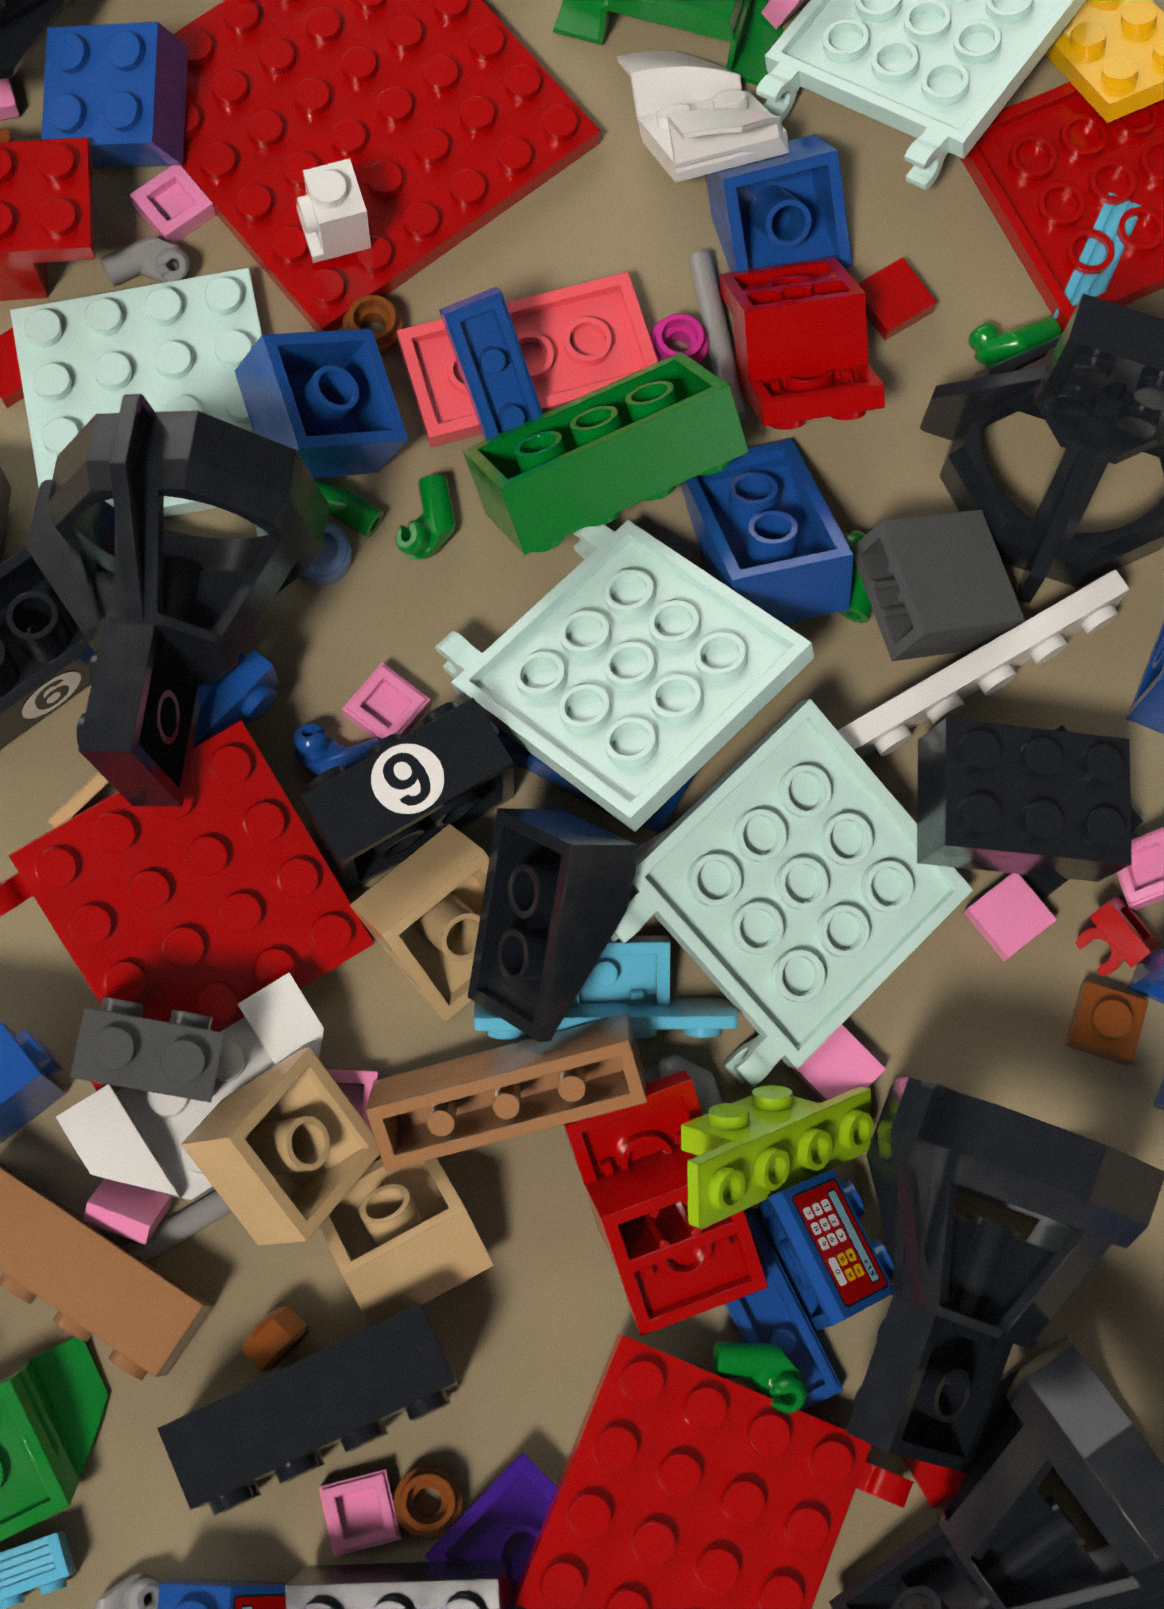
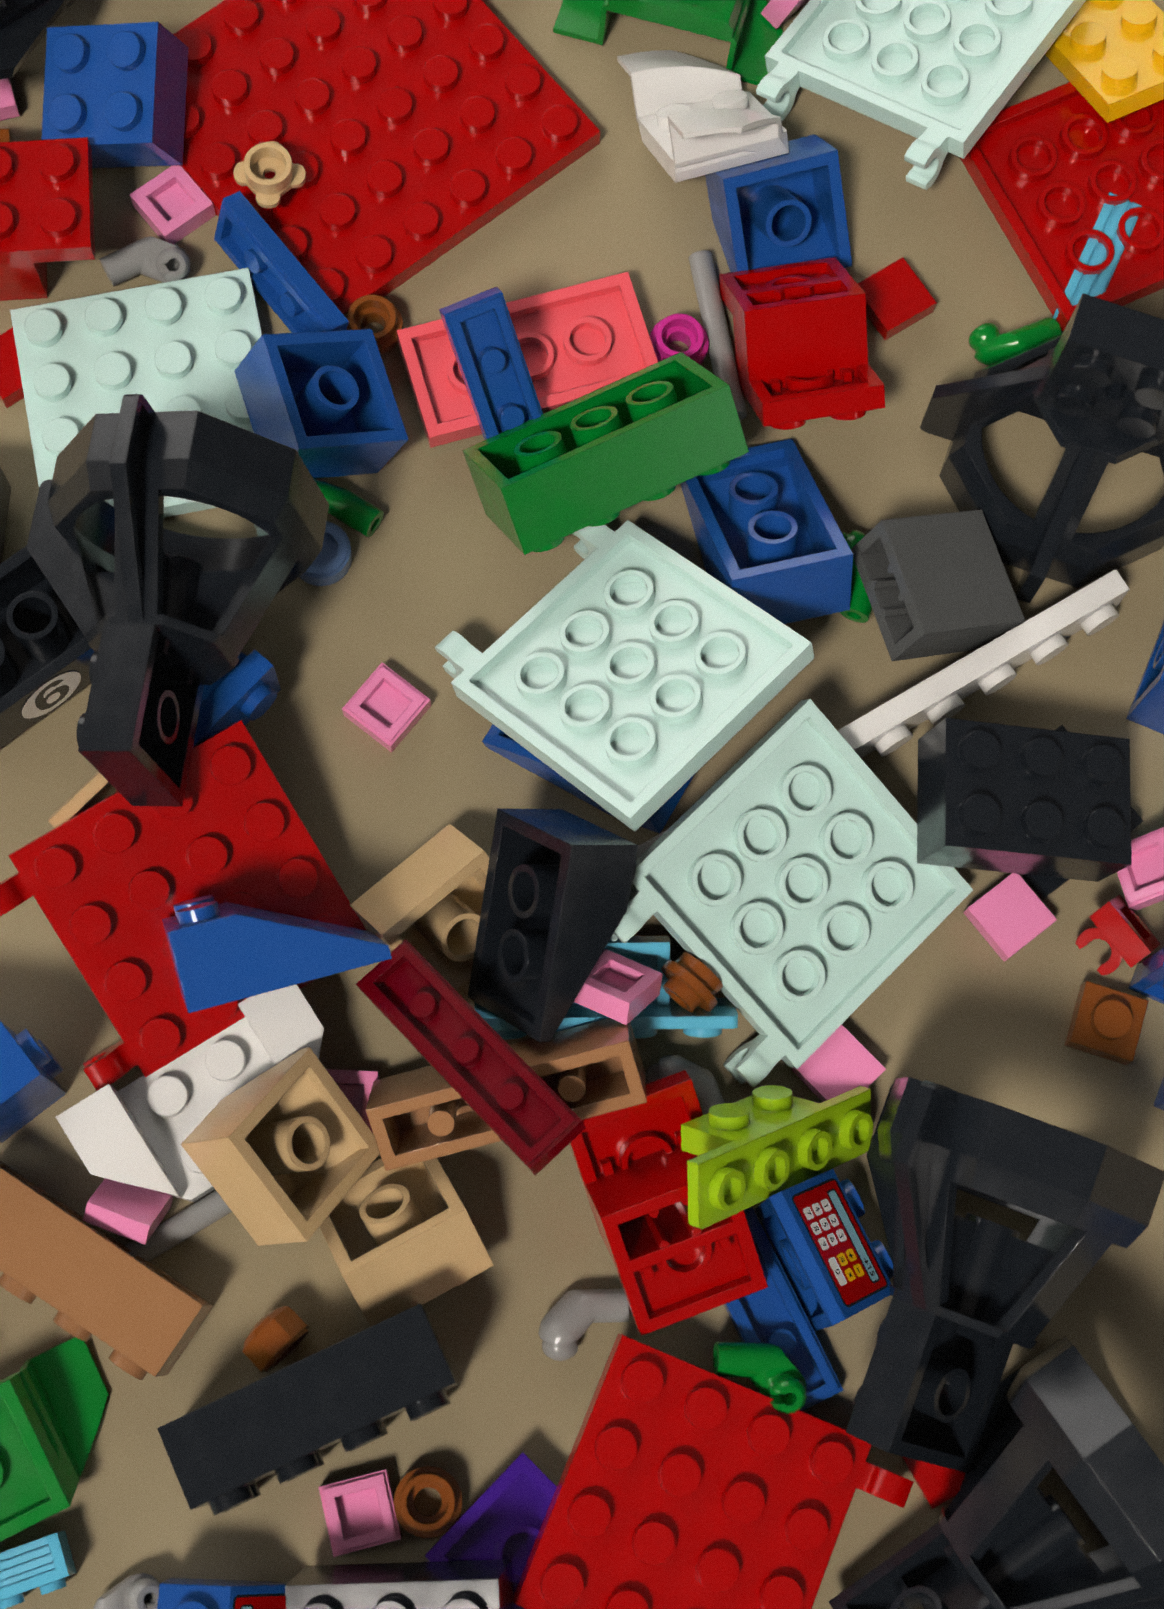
dark grey brick [70,997,225,1103] -> none
blue arm [293,723,379,775] -> none
white brick [296,158,371,263] -> none
black brick [301,698,514,892] -> none
green arm [395,474,456,560] -> none
none -> blue slope [162,895,392,1013]
none -> blue tile [214,191,349,333]
none -> tan plate [233,141,306,208]
none -> dark red tile [356,939,586,1176]
none -> light grey arm [538,1288,629,1361]
none -> bright pink tile [574,949,663,1025]
none -> dark orange plate [661,952,723,1013]

